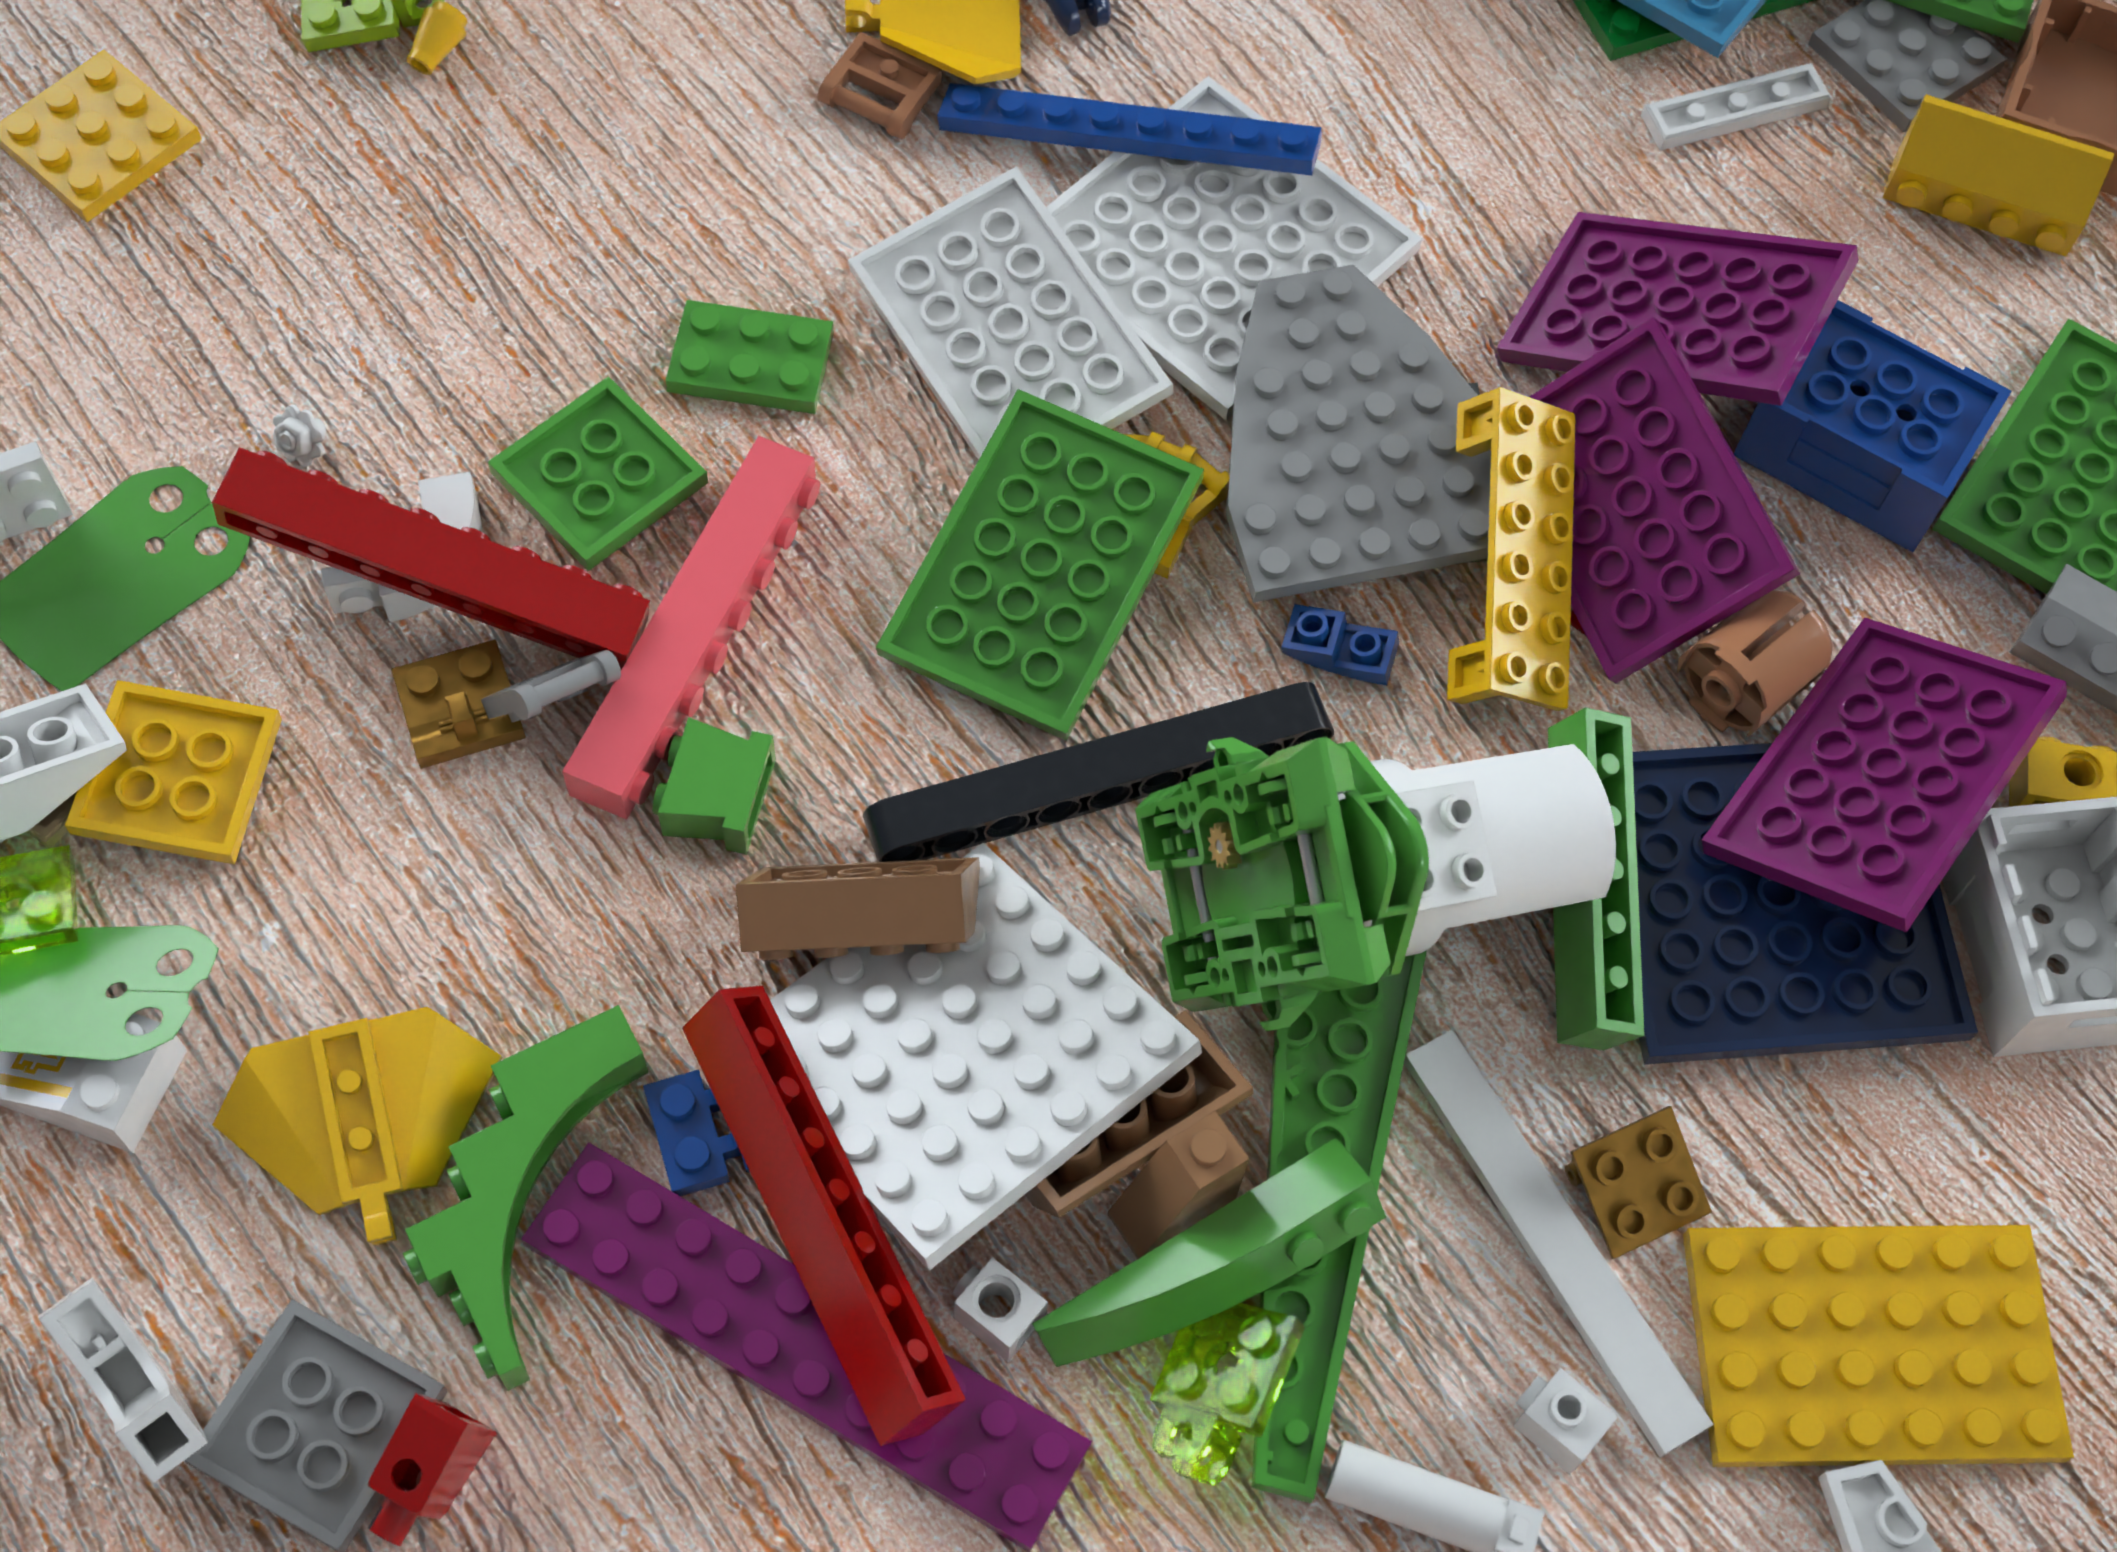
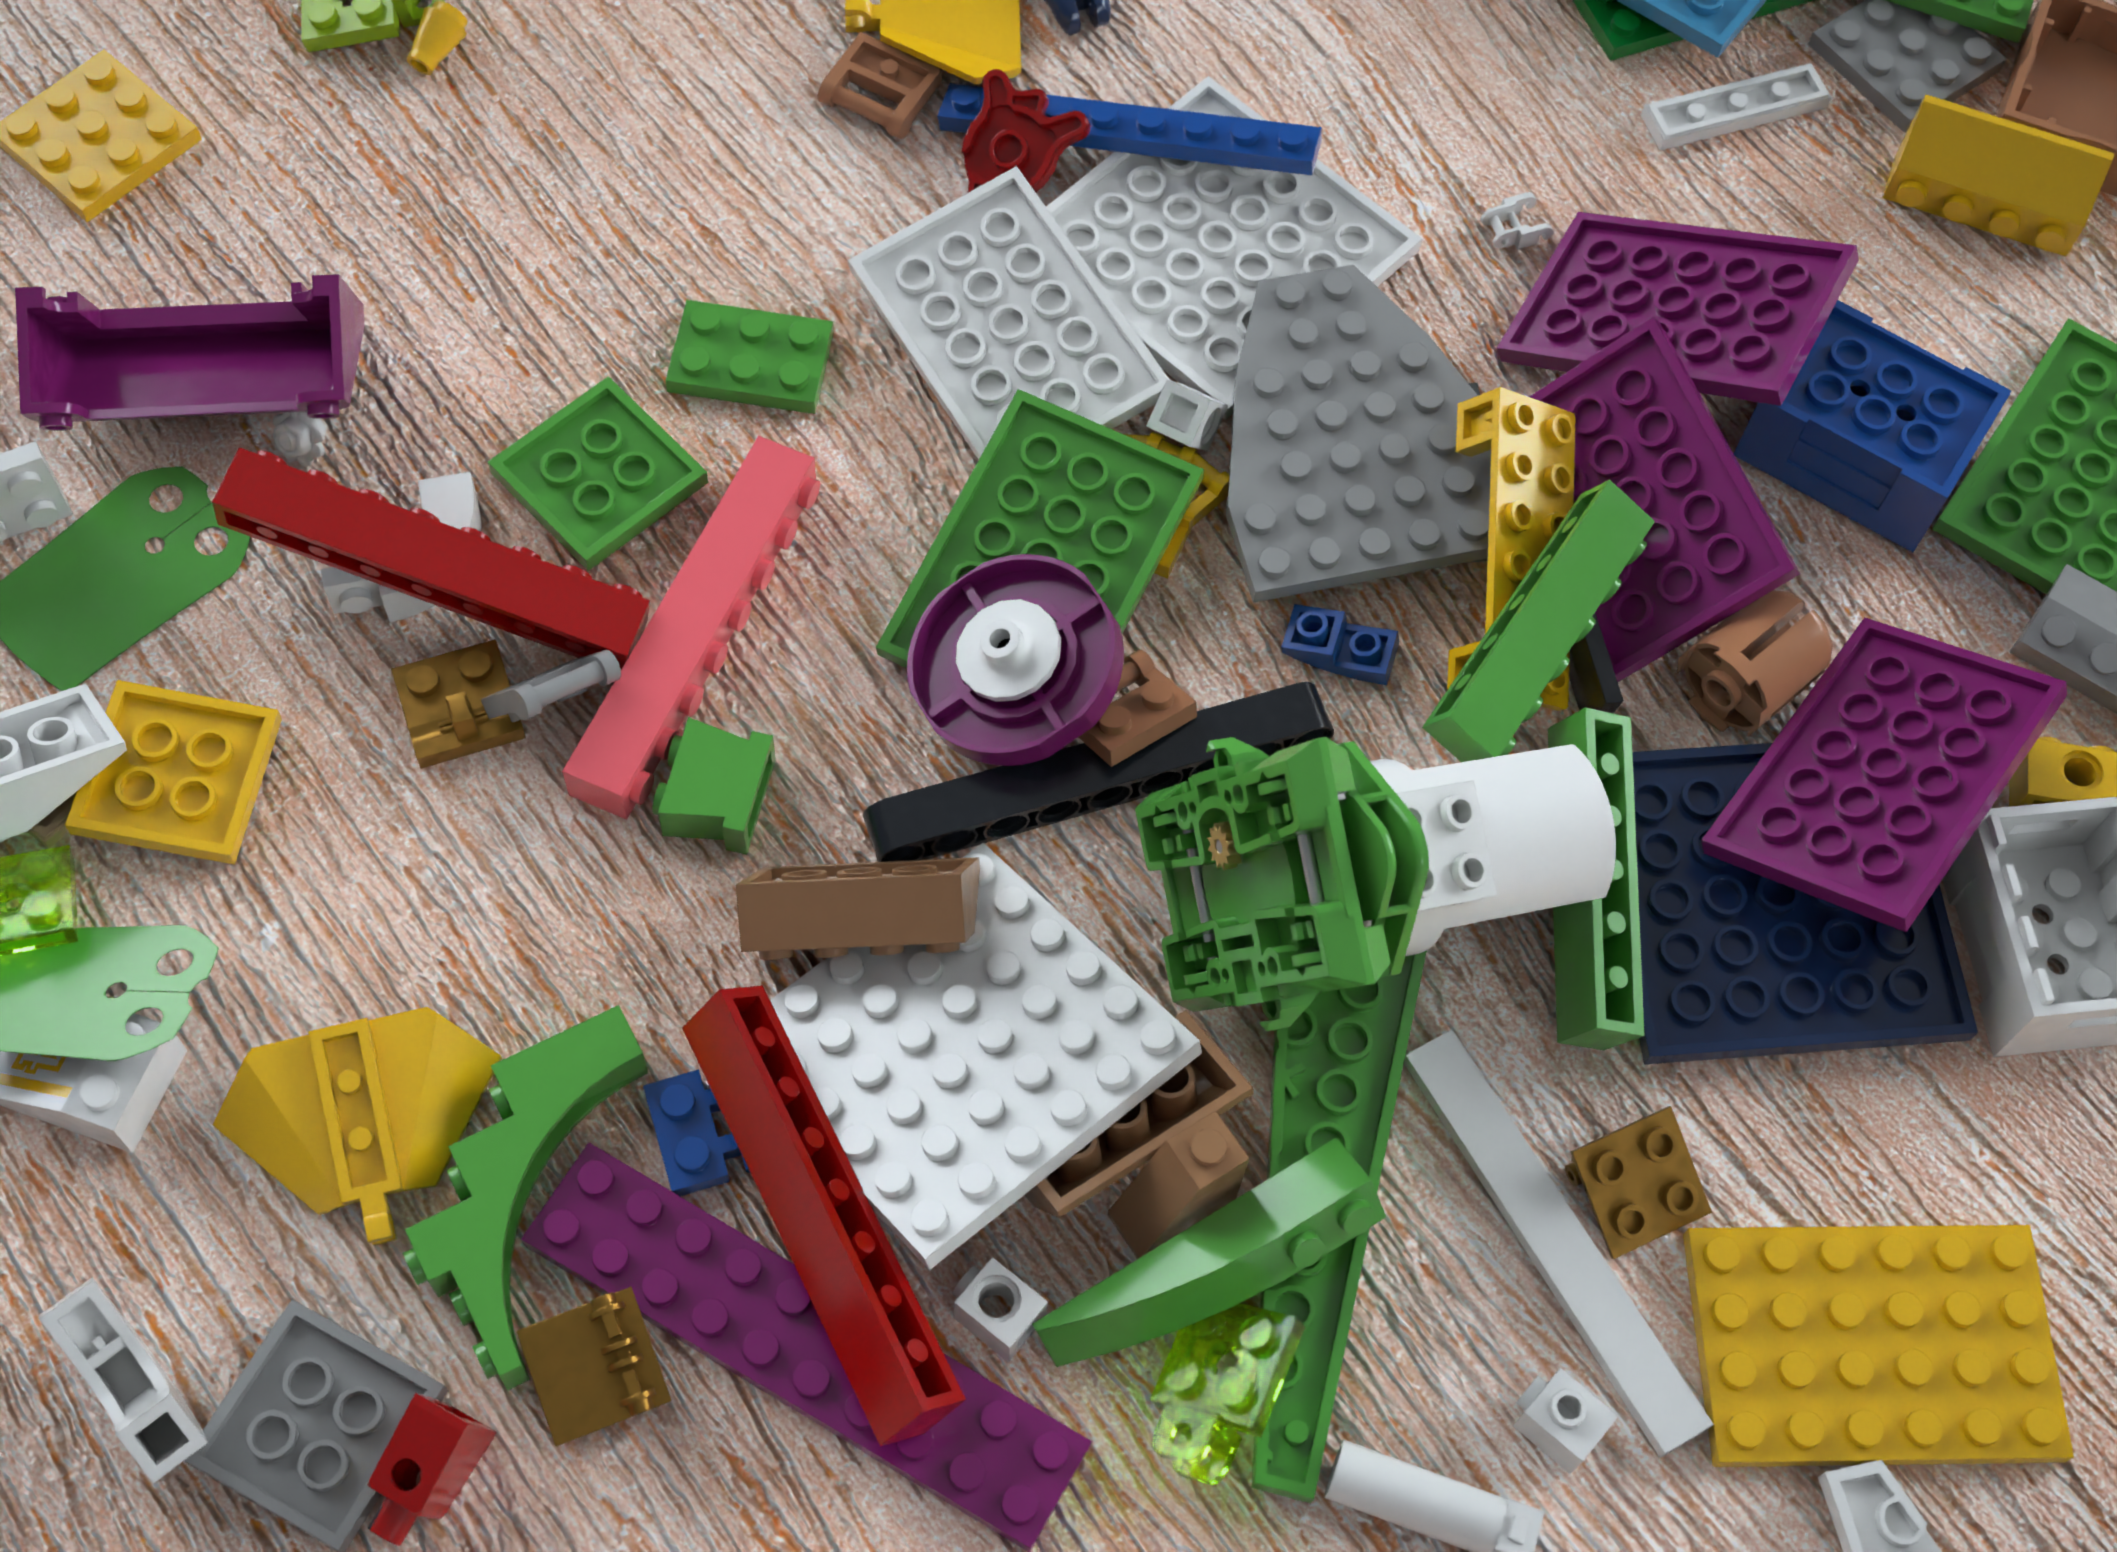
none -> magenta windscreen [15,274,365,431]
none -> pearl gold hinge [516,1287,672,1447]
none -> magenta piece [907,554,1124,766]
none -> red tile [962,69,1091,193]
none -> nougat plate [1078,649,1197,767]
none -> white brick [1146,379,1228,451]
none -> bright green brick [1422,480,1655,762]
none -> white piece [1480,192,1553,250]
none -> black tile [1569,613,1624,713]

